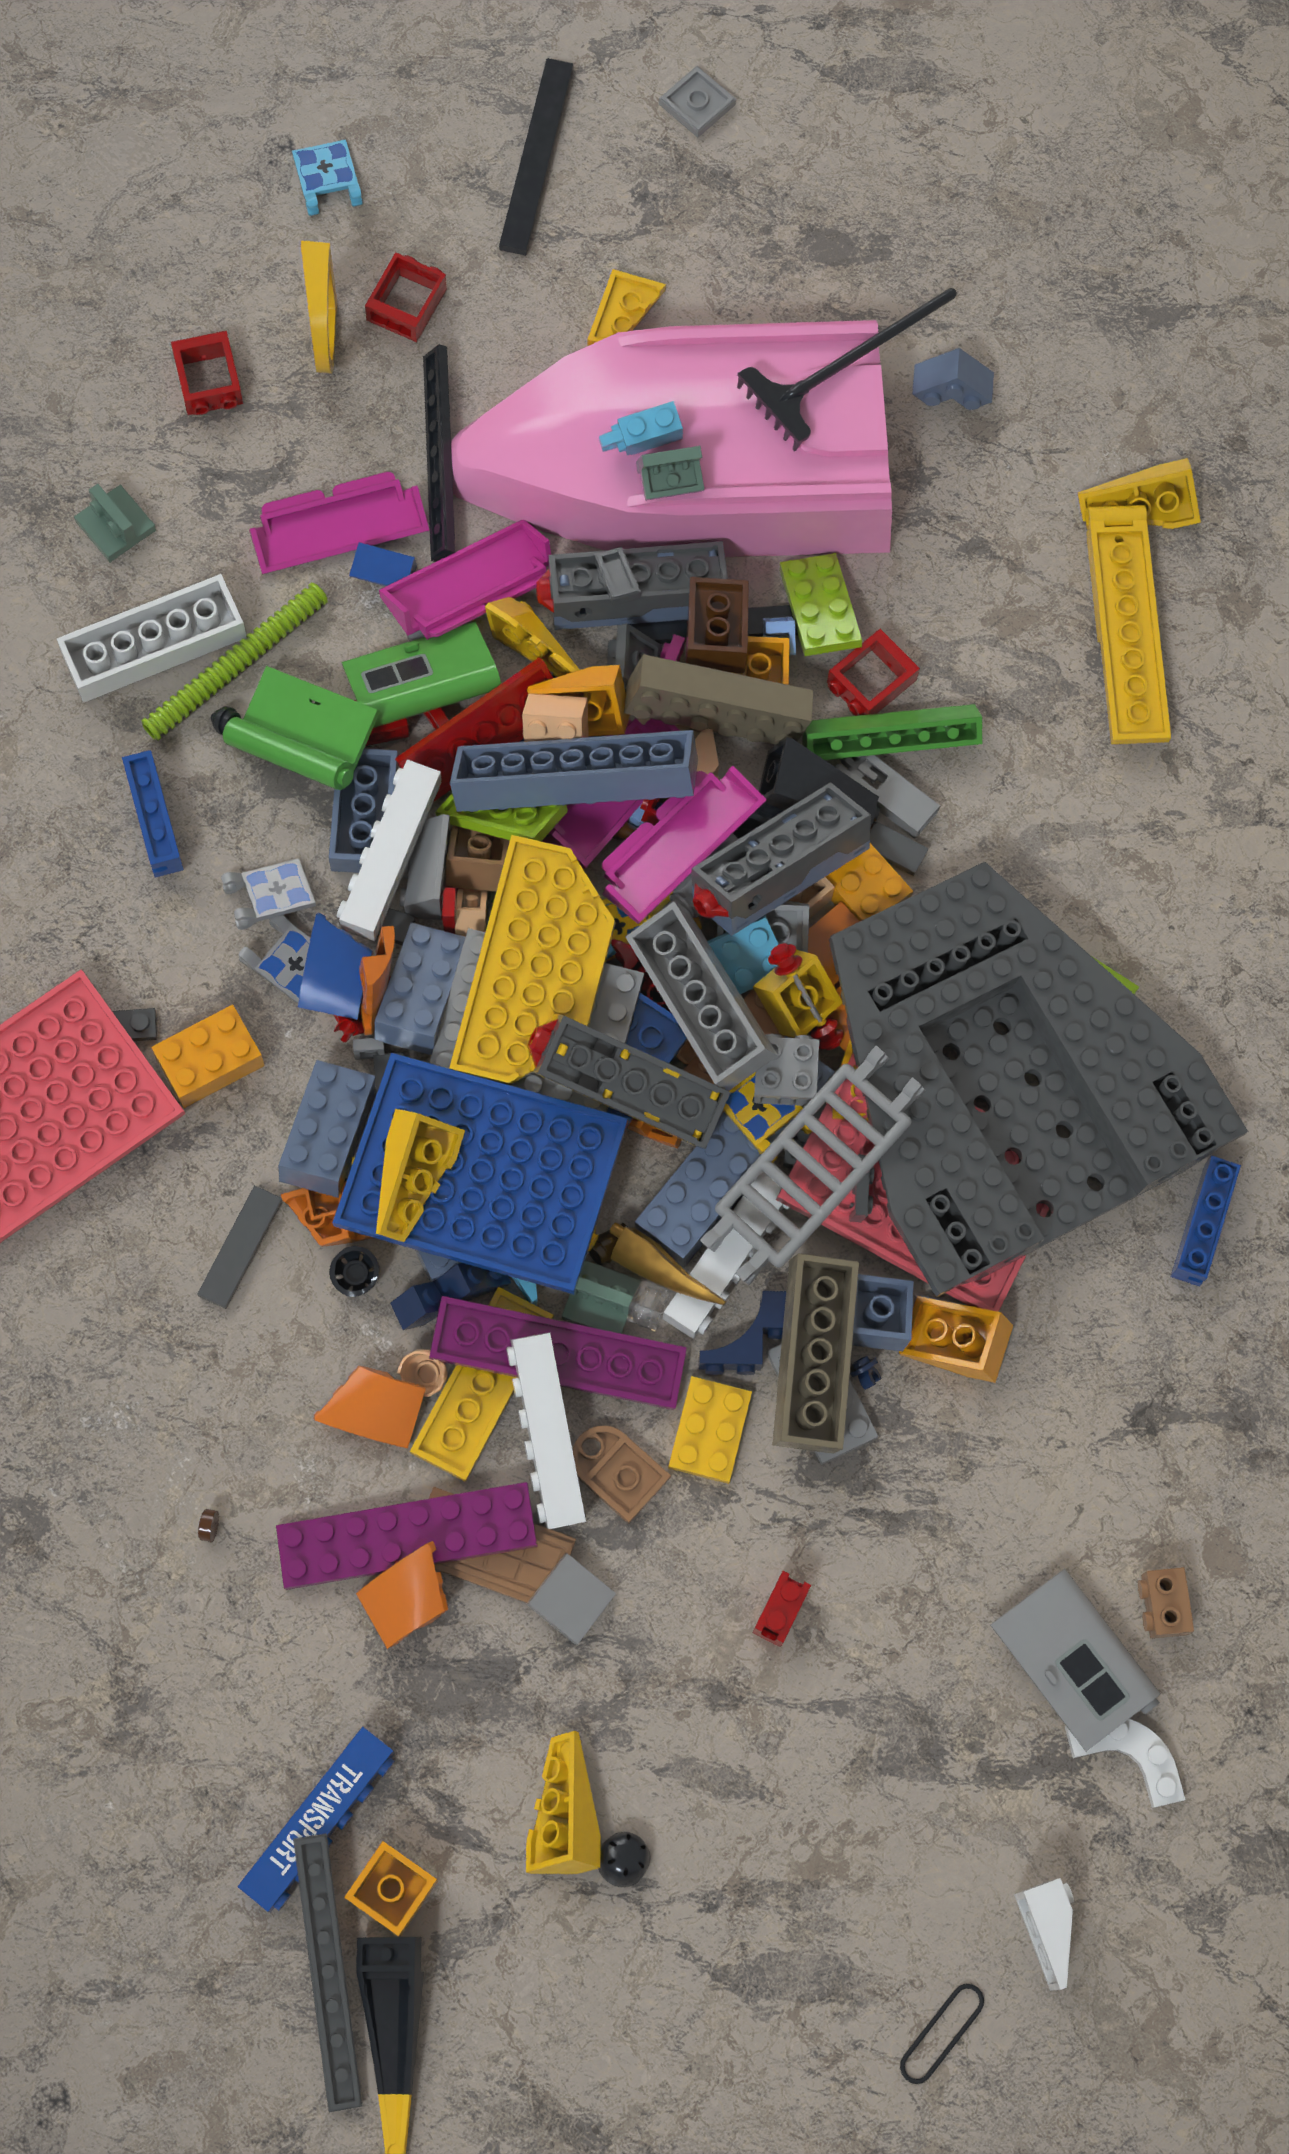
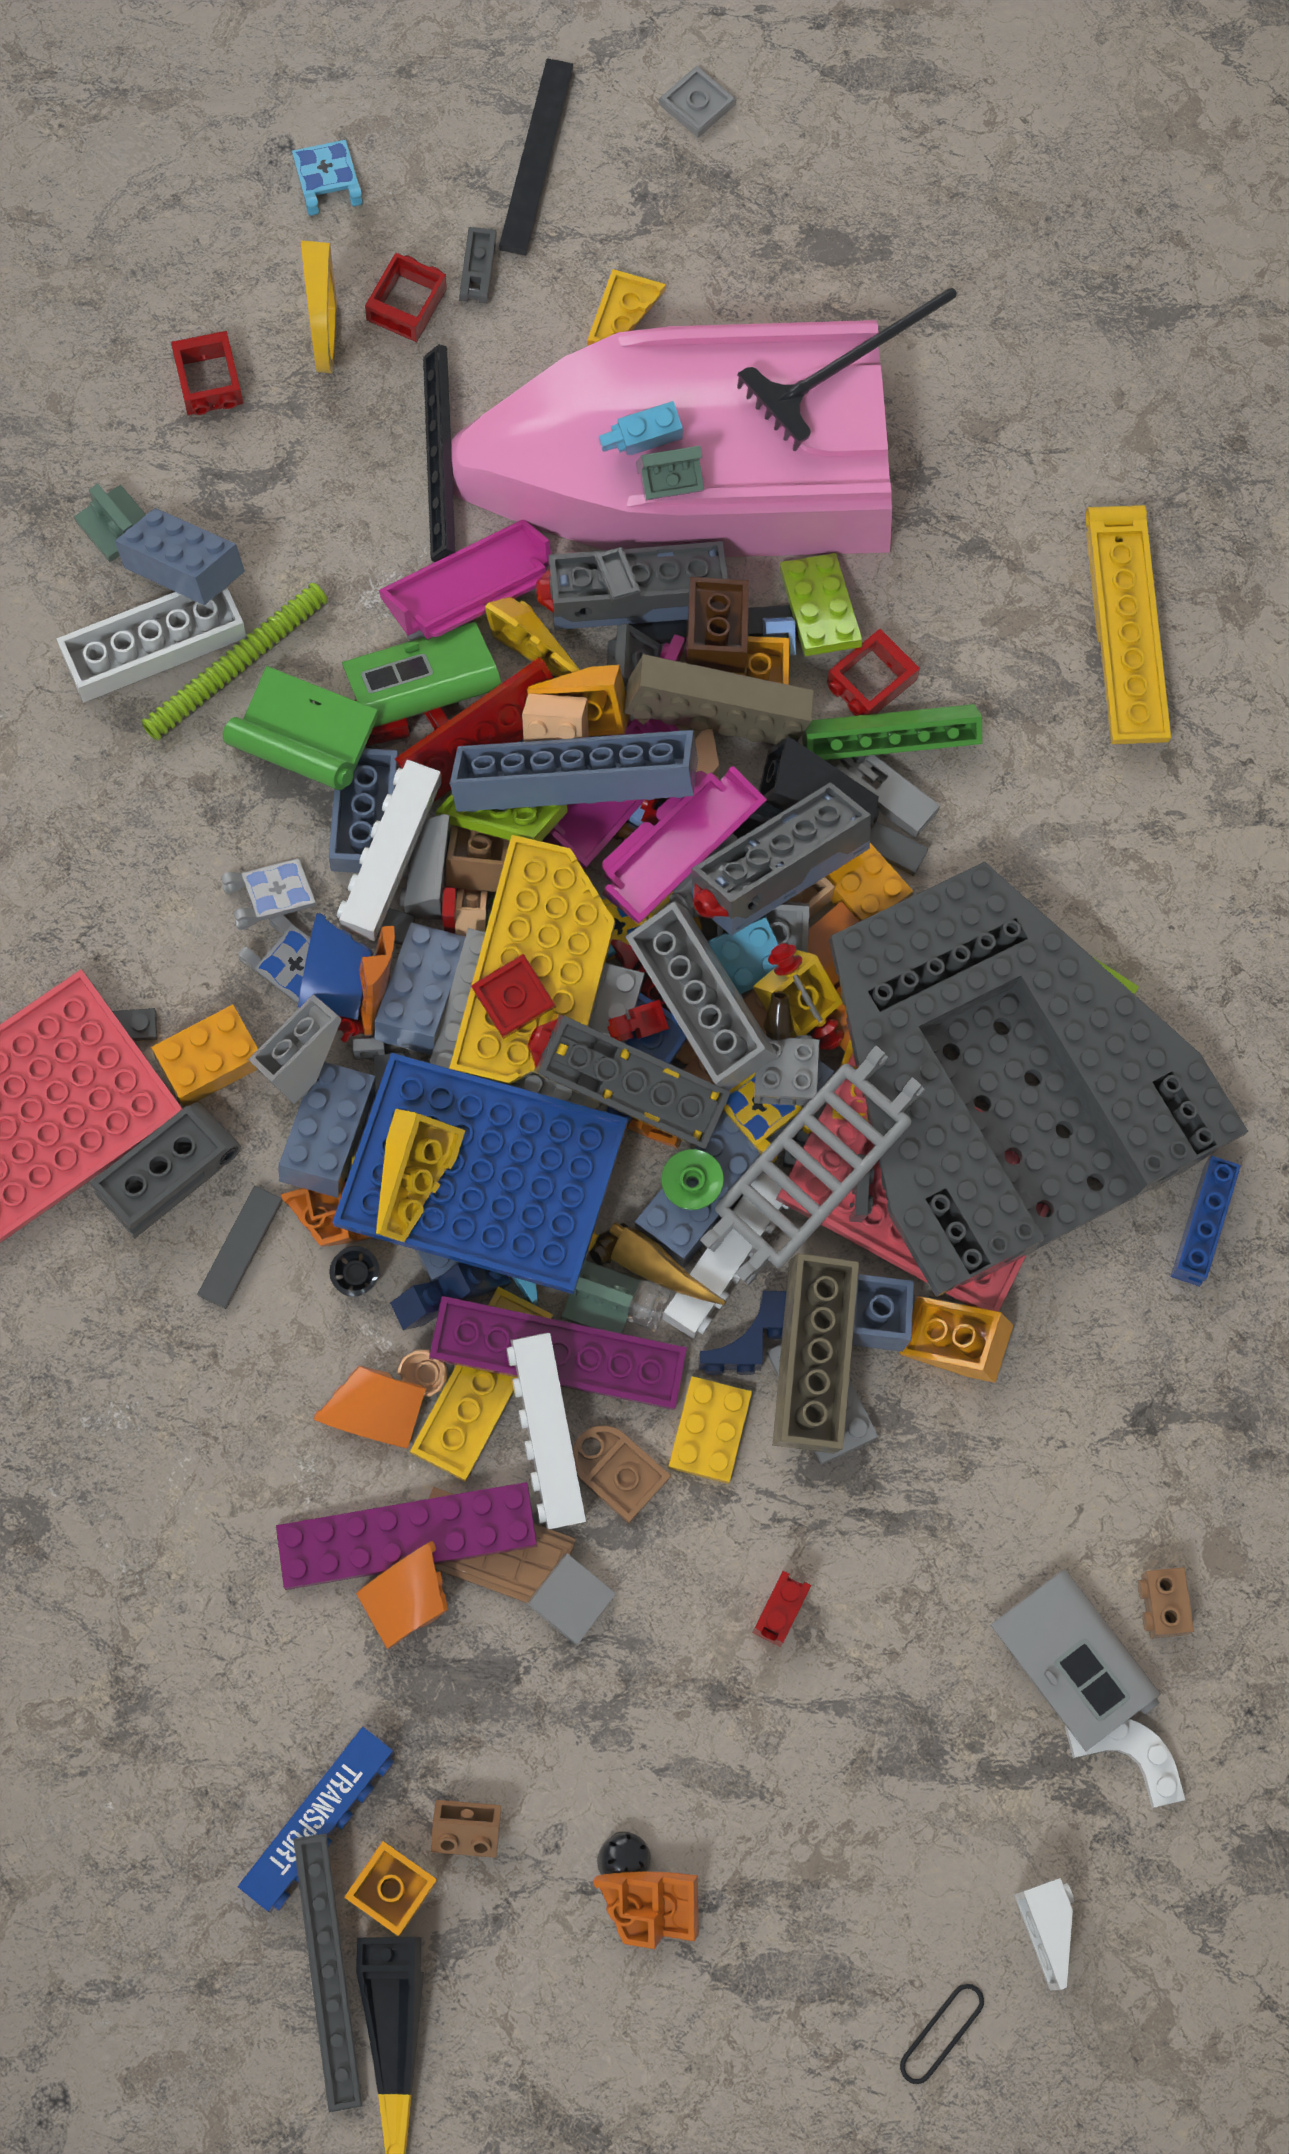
blue brick [122,750,184,878] -> none
reddish brown tile [198,1509,219,1542] -> none
black plate [210,706,241,735] -> none
dark pink slope [249,472,429,574] -> none
blue panel [349,542,417,586] -> none
yellow wedge [526,1731,601,1874] -> none
dark blue plate [850,1355,882,1390] -> none
sand blue brick [912,348,994,410] -> none
yellow wedge [1078,458,1201,529] -> none
none -> dark grey hinge [90,1102,241,1239]
none -> sand blue brick [115,508,245,605]
none -> light grey slope [248,994,342,1104]
none -> medium nougat brick [431,1800,501,1858]
none -> dark grey plate [459,227,497,304]
none -> red tile [471,954,556,1039]
none -> orange slope [593,1871,699,1949]
none -> red plate [607,1000,669,1041]
none -> bright green dish [661,1149,724,1210]
none -> dark brown cone [763,991,794,1040]

